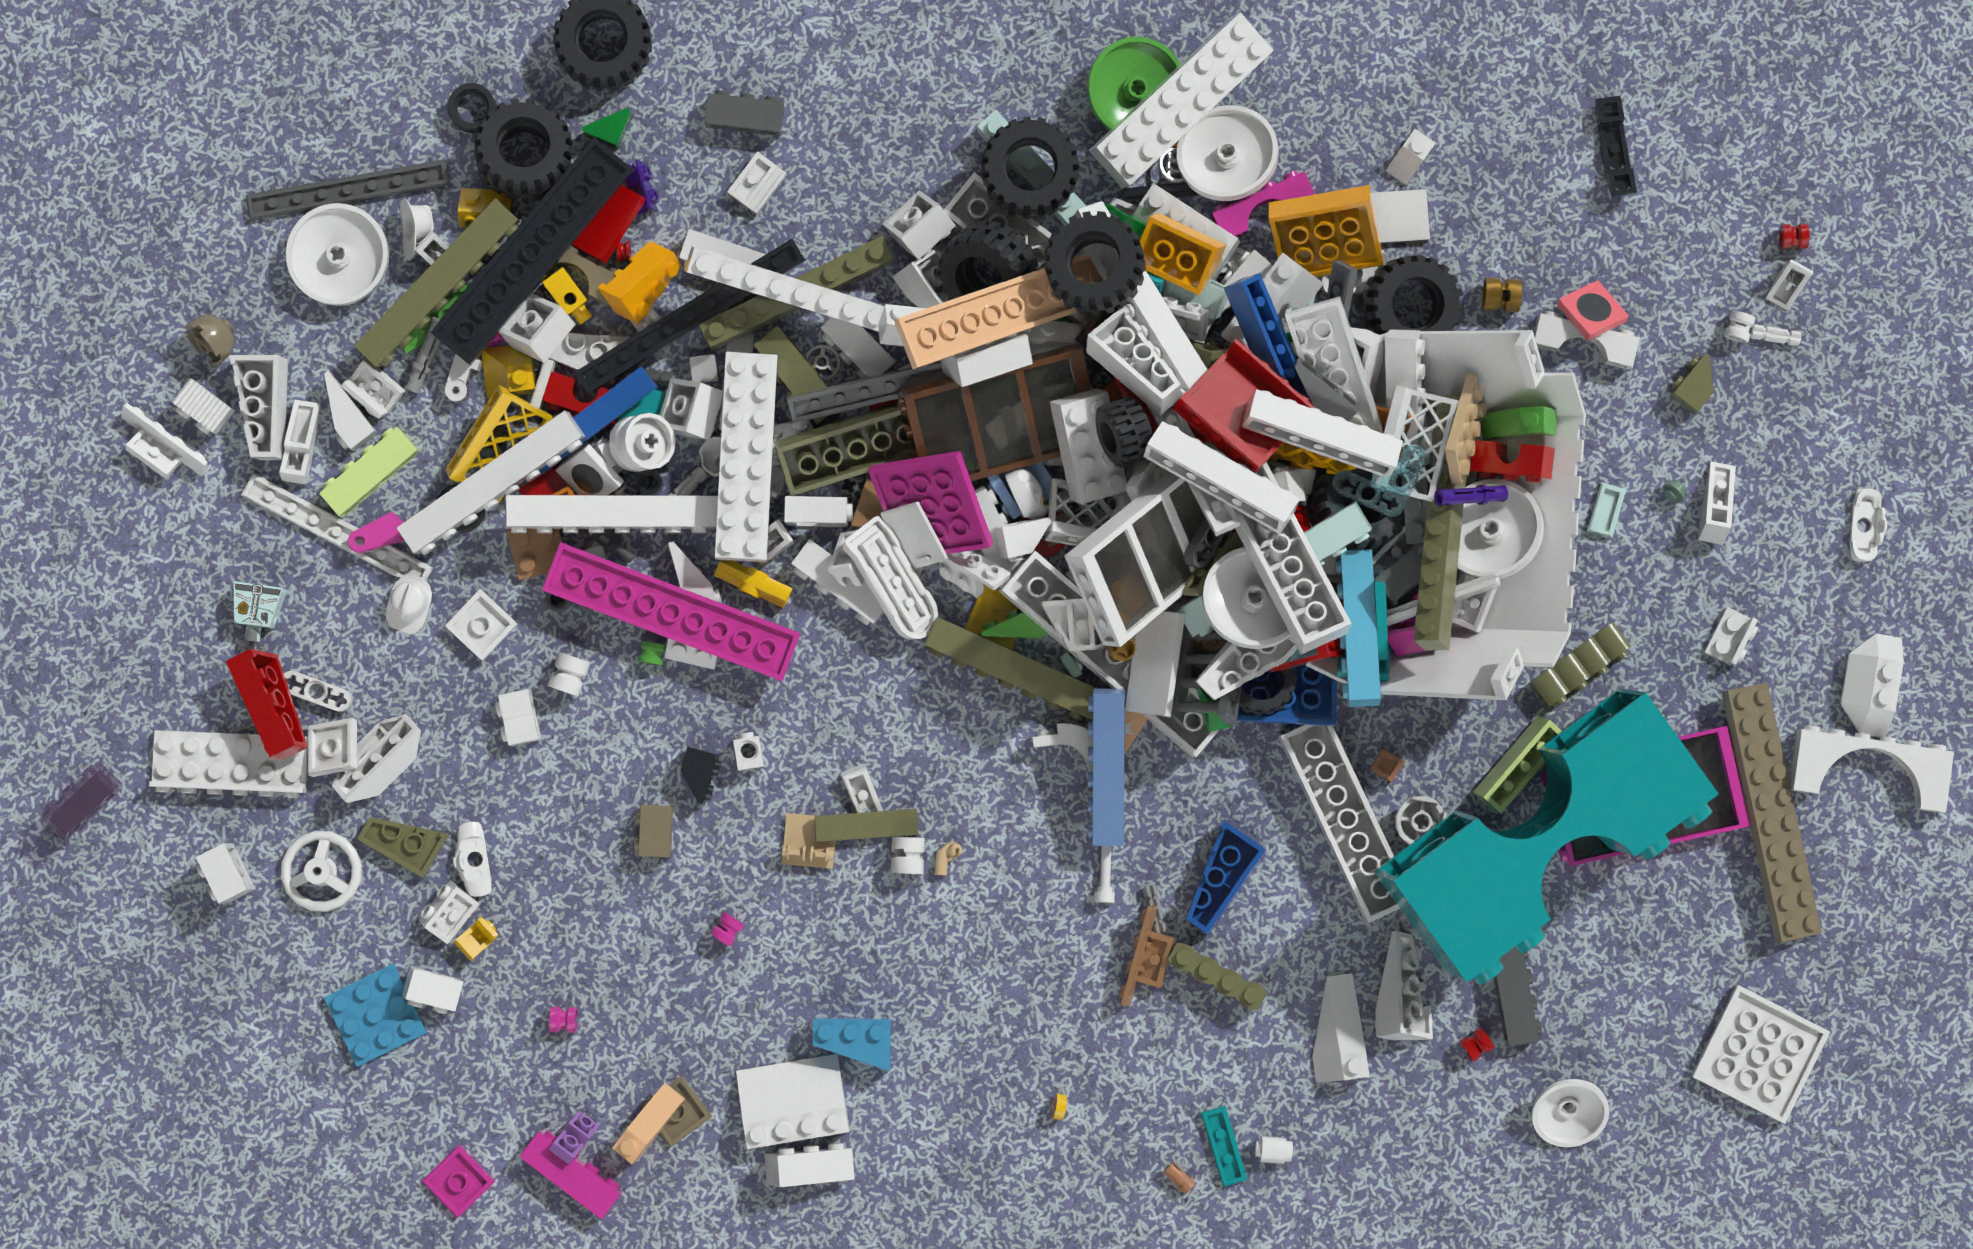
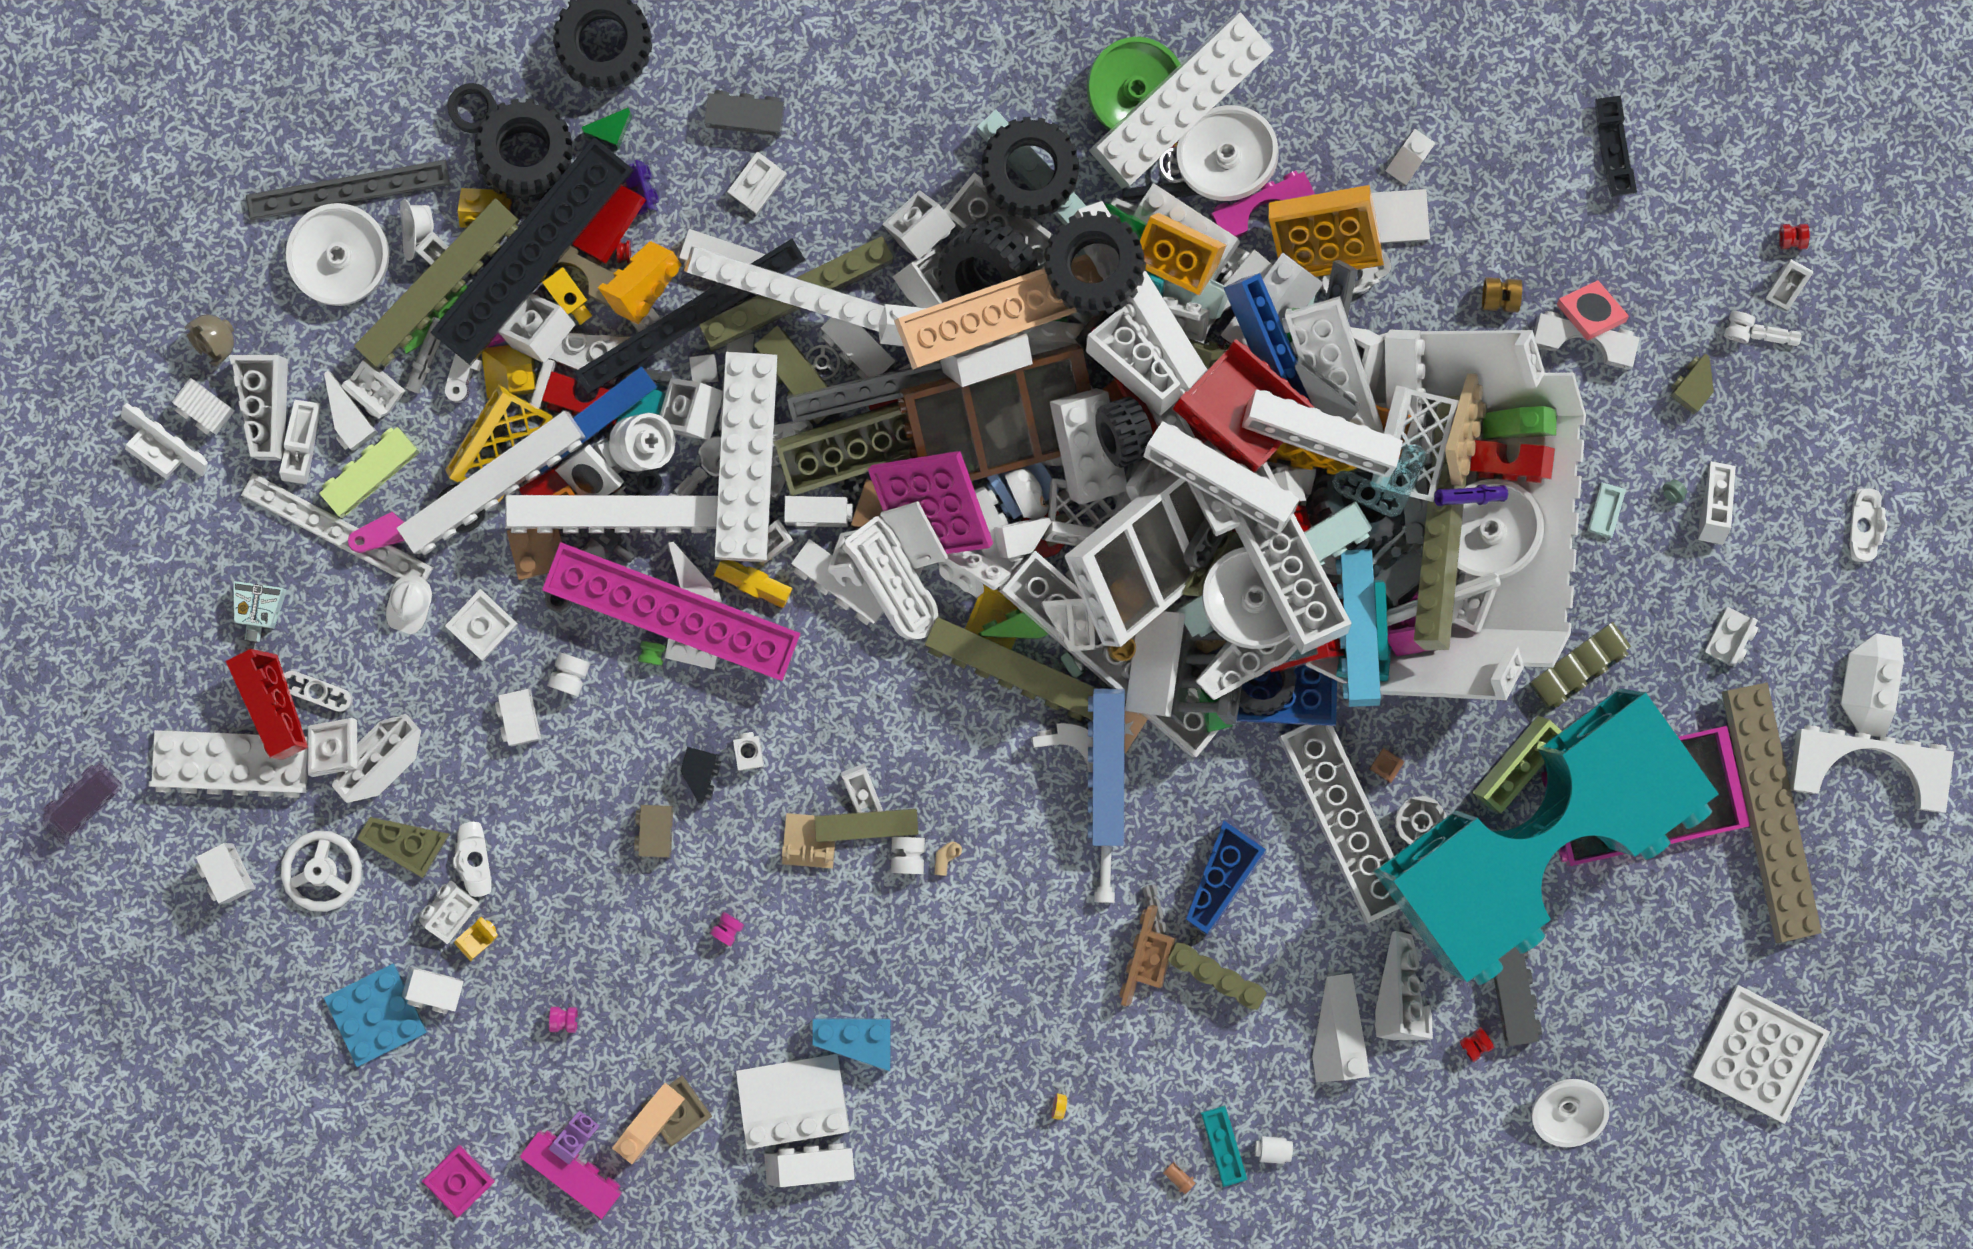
black tyre [1361,255,1464,335] -> none

